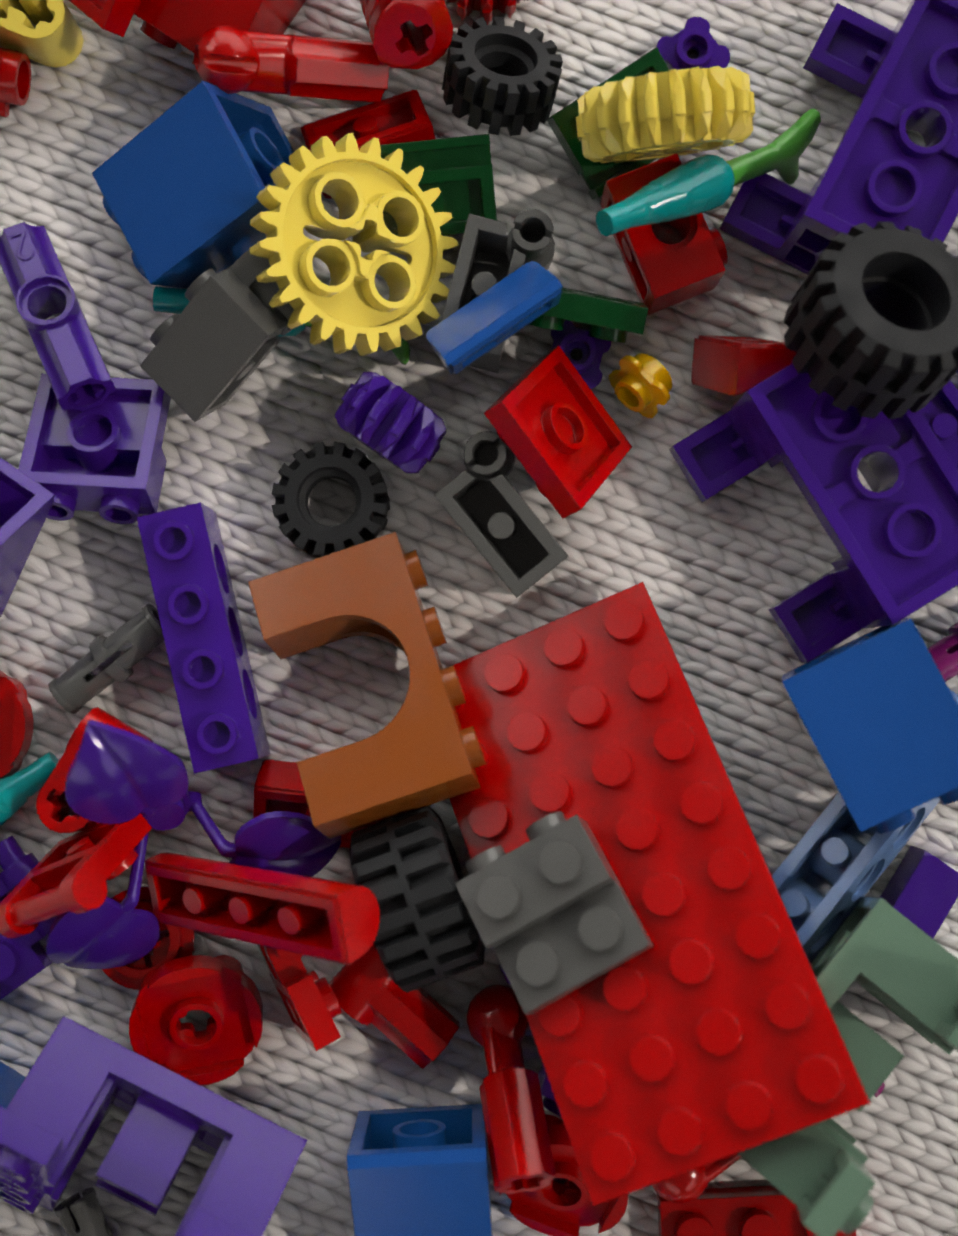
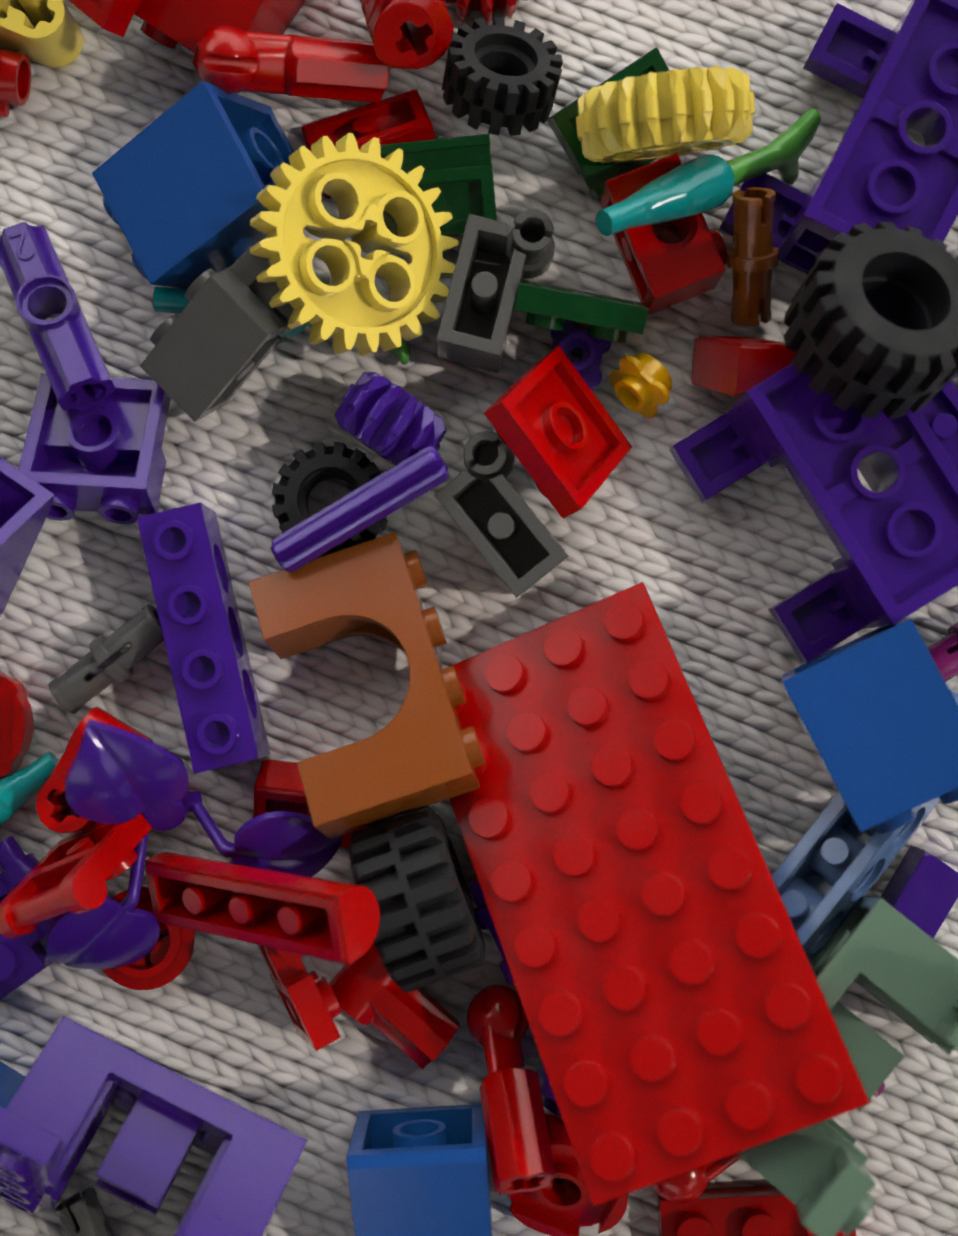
red plate [129,955,263,1086] -> none
blue slope [426,261,563,375] -> none
dark grey plate [455,812,654,1014] -> none
dark purple plate [656,17,730,70] -> none
none -> dark purple axle [271,446,449,572]
none -> dark orange pin [727,187,778,326]

